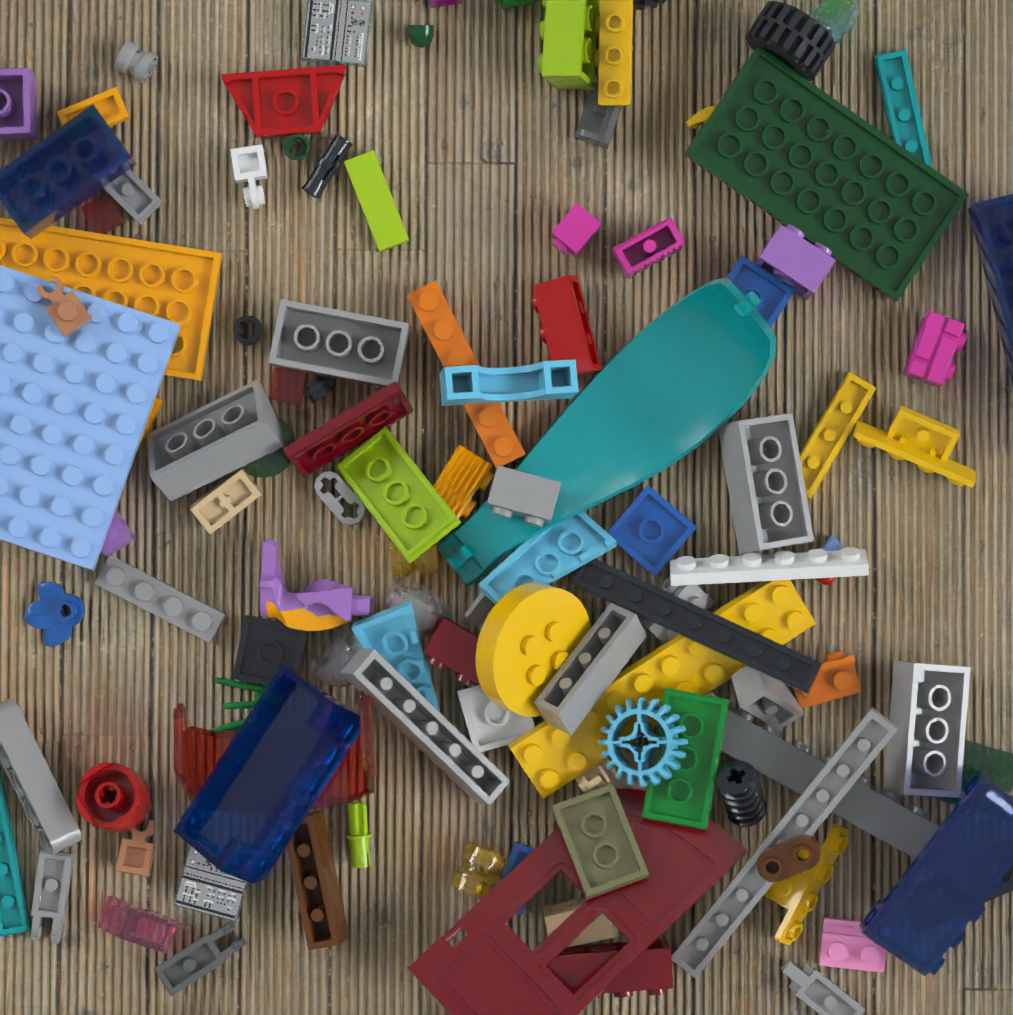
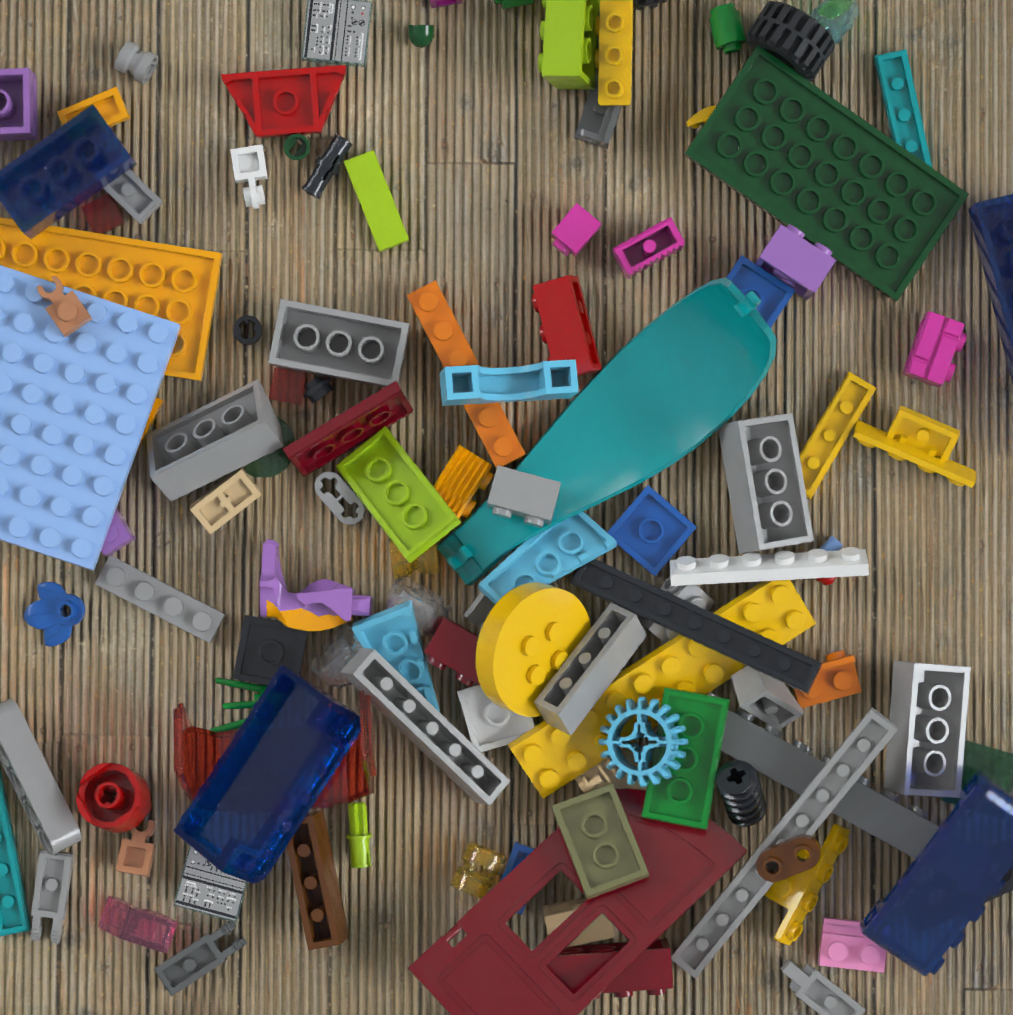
none -> green brick [709,3,747,54]

